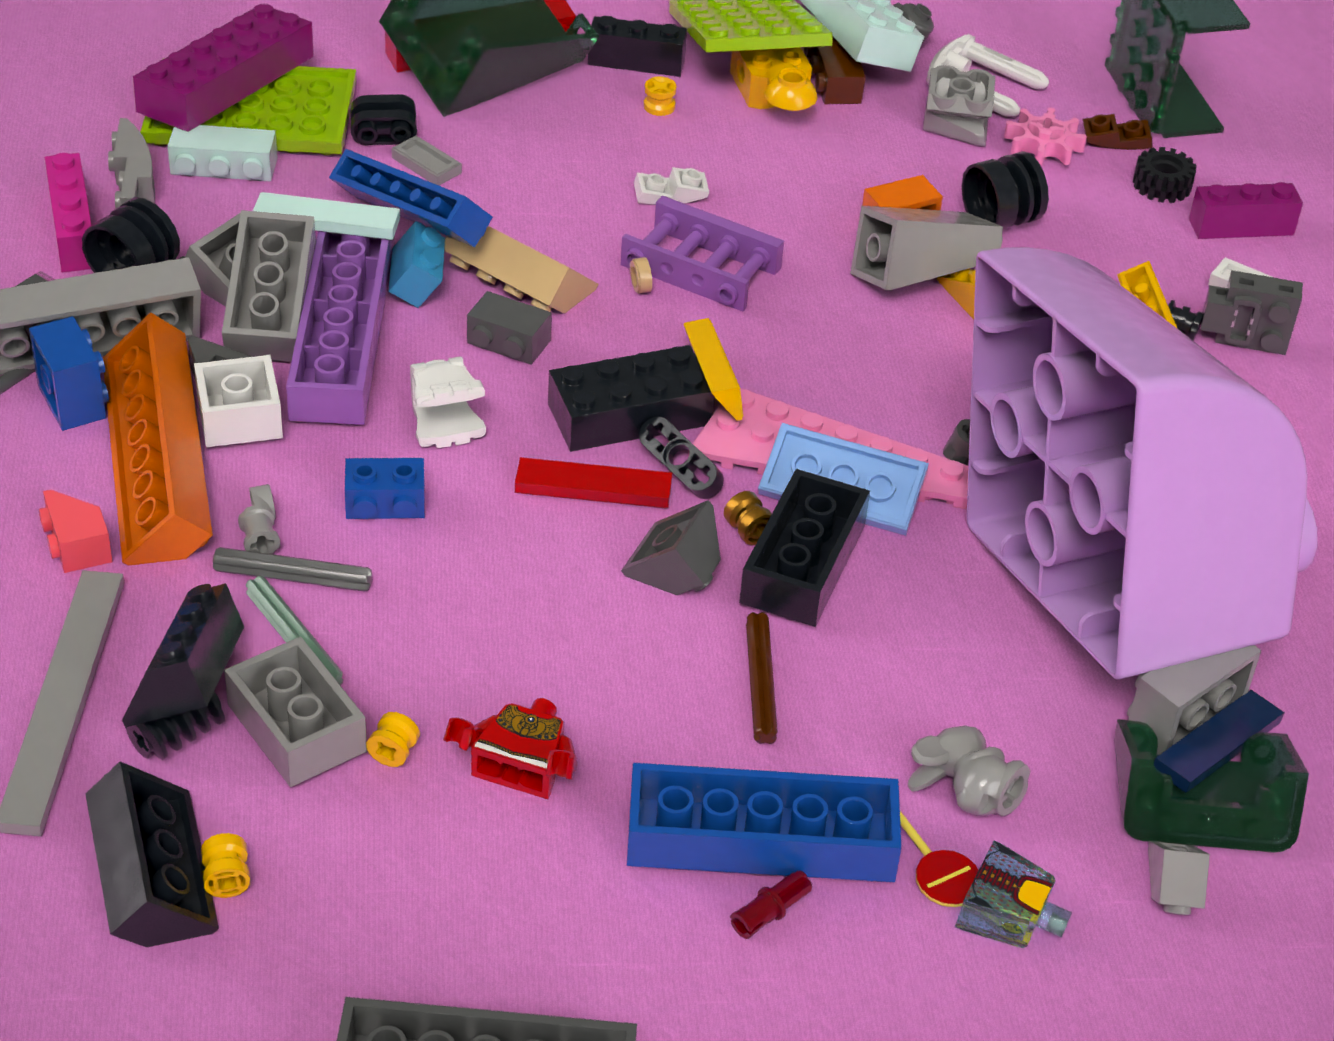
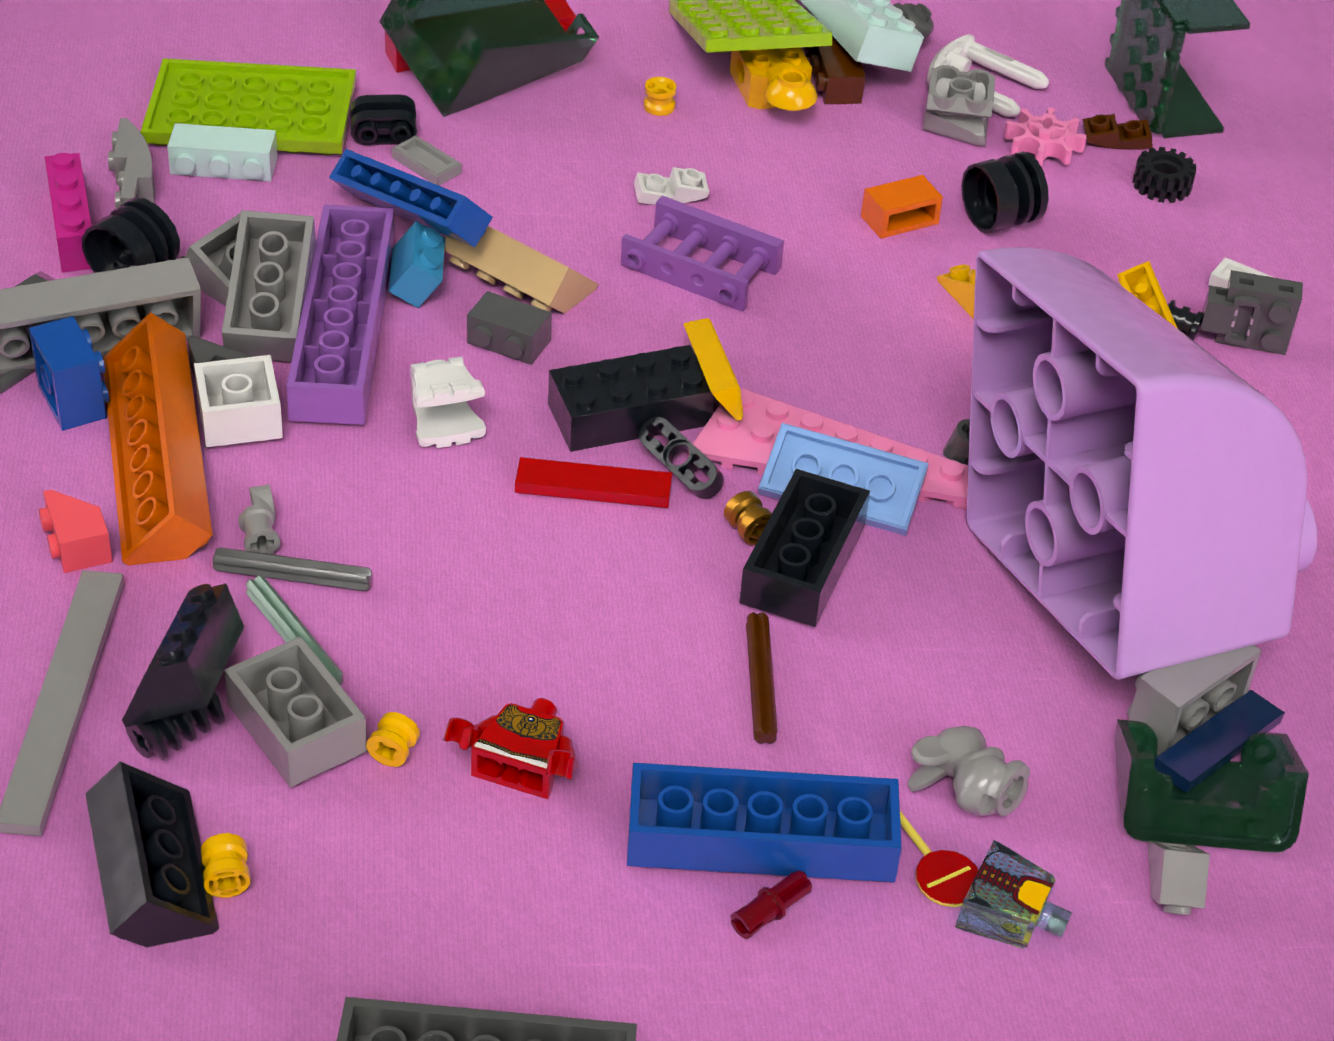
magenta brick [133,4,314,132] -> none
light aqua tile [253,192,400,240] -> none
blue brick [345,458,425,519] -> none
black brick [588,16,687,77] -> none
dark grey slope [621,500,721,595] -> none
tan tile [630,257,652,294] -> none
light grey slope [850,206,1003,290] -> none
magenta brick [1189,182,1303,239] -> none

